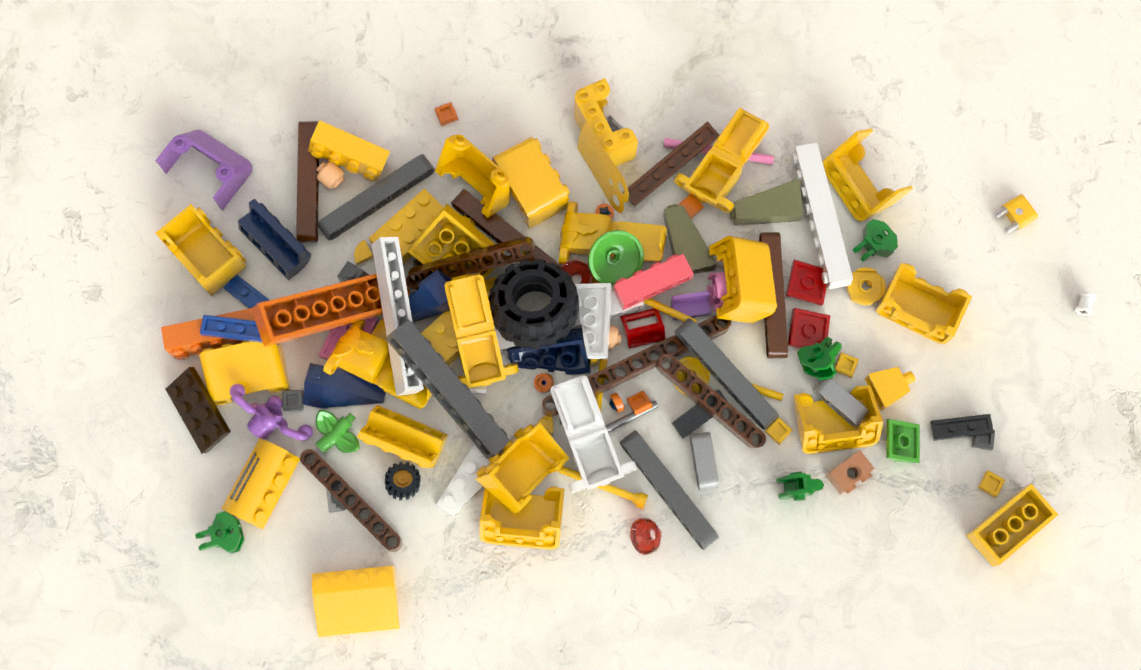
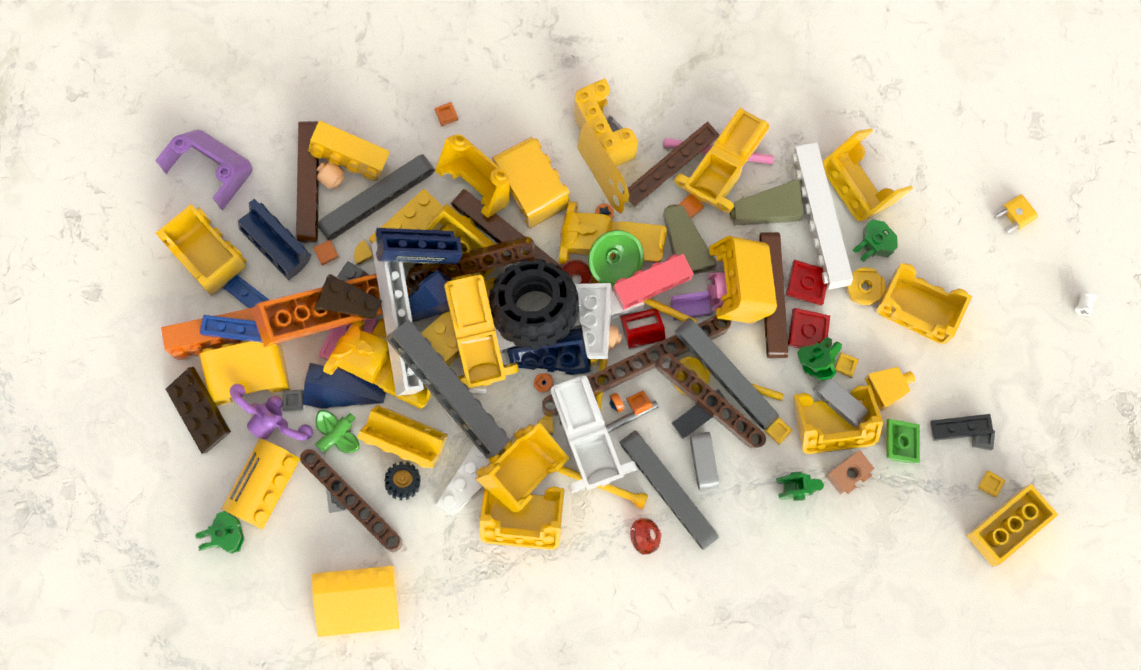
none -> orange tile [313,240,339,265]
none -> dark brown wing [313,274,382,320]
none -> dark blue brick [375,228,462,264]

